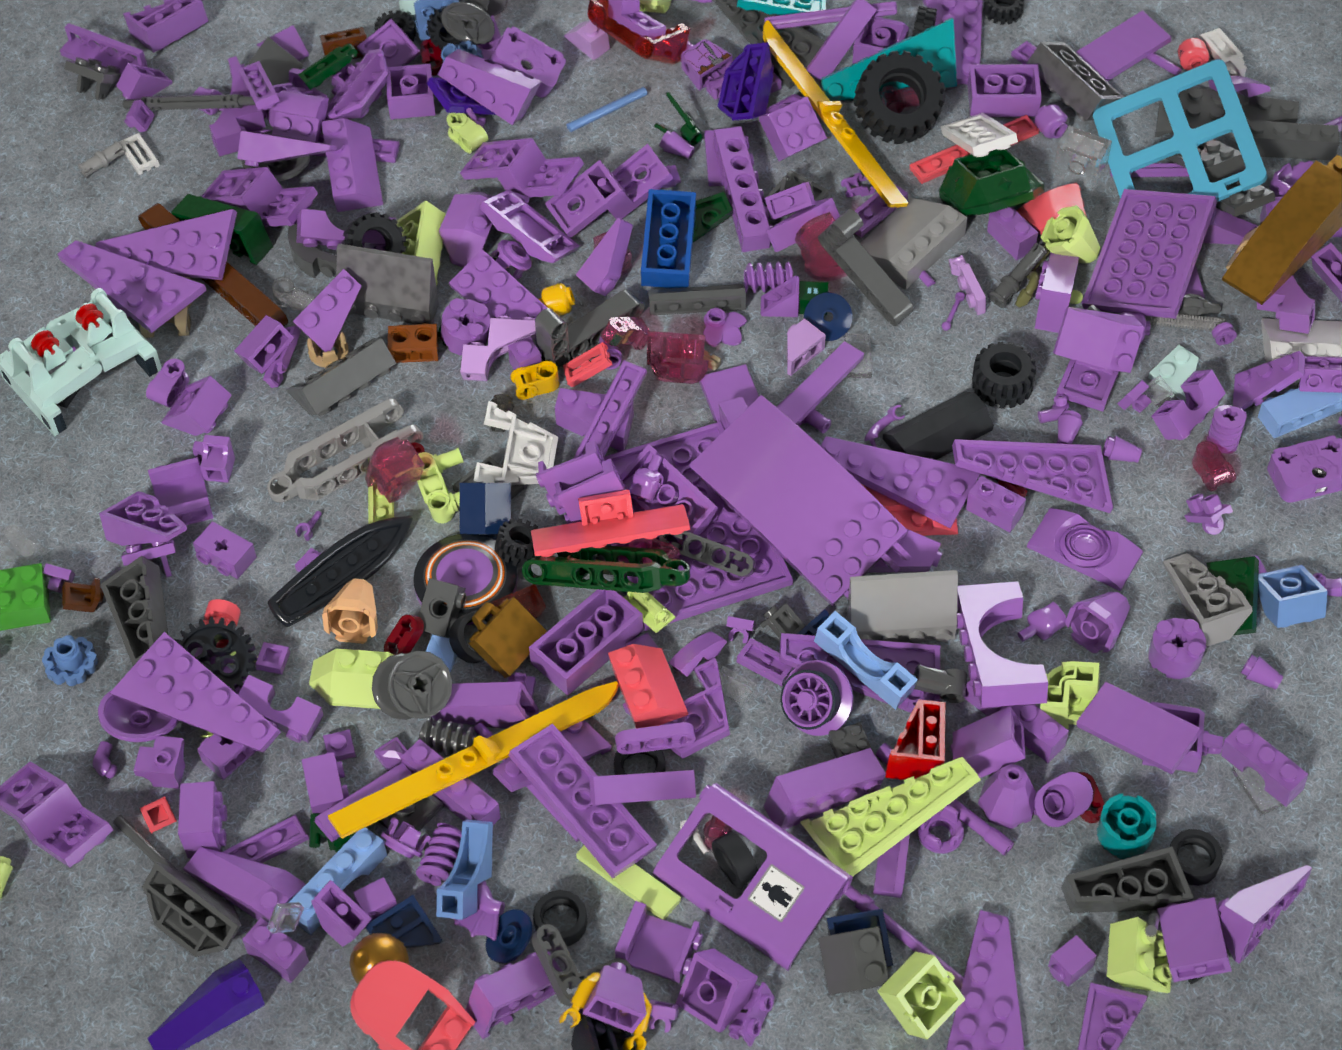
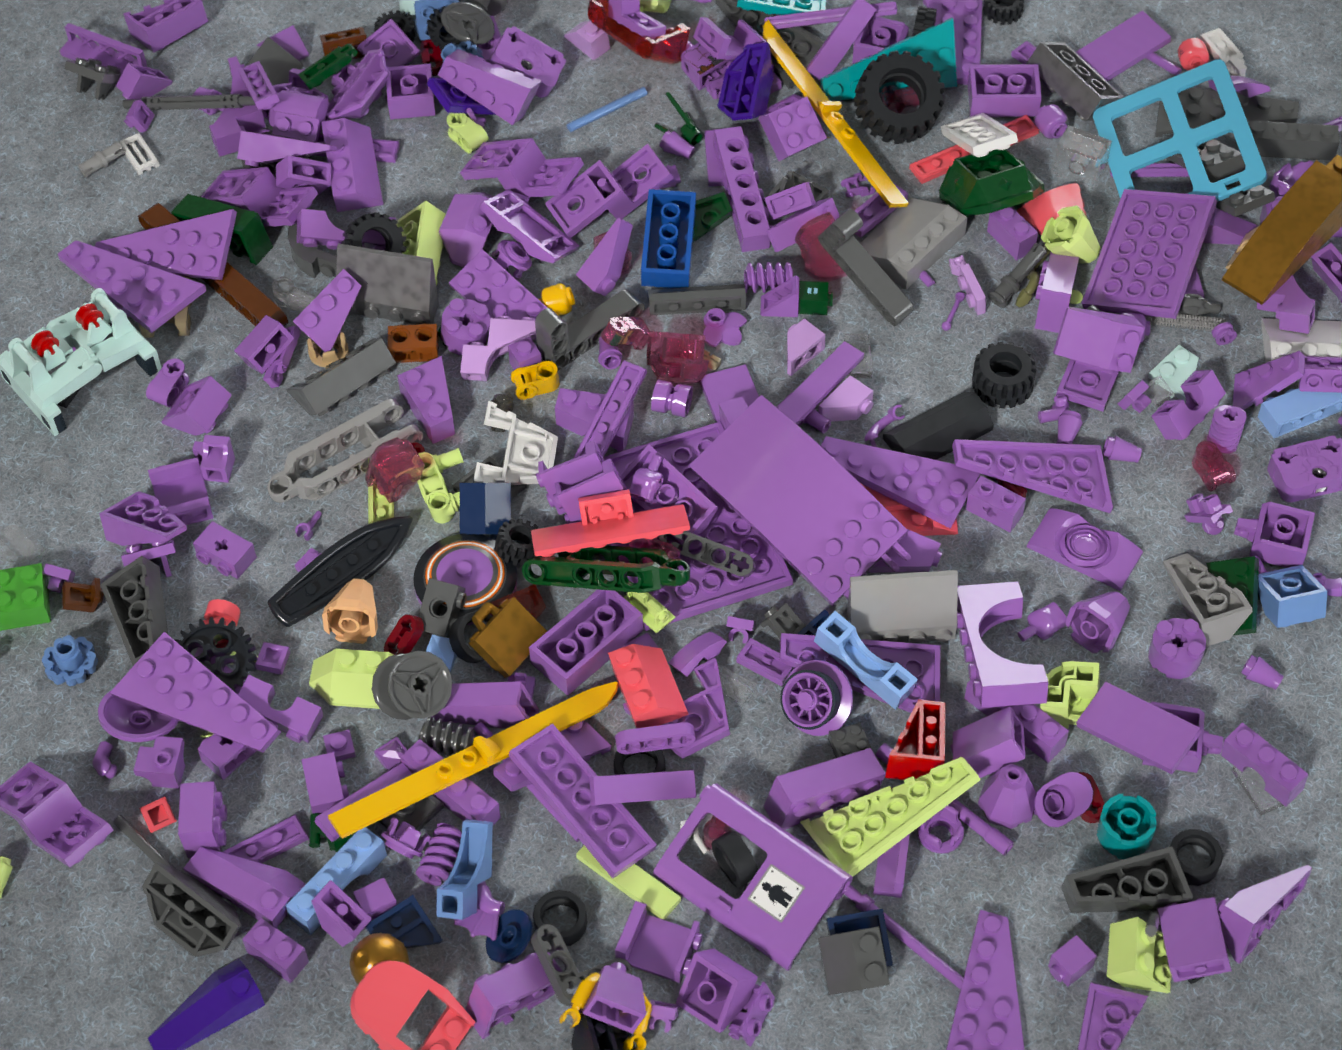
clear tile [267,902,304,933] -> none
coral tile [563,342,613,387] -> none
dark blue dish [804,293,853,341] -> none
yellowish green brick [877,952,965,1040] -> none
dark grey piece [913,665,968,703] -> none
none -> medium lavender brick [276,155,331,195]
none -> medium lavender wedge [397,356,455,444]
none -> medium lavender wheel [651,379,693,418]
none -> medium lavender panel [693,17,766,60]
none -> lavender slope [818,376,874,422]
none -> medium lavender hinge [1234,502,1315,568]

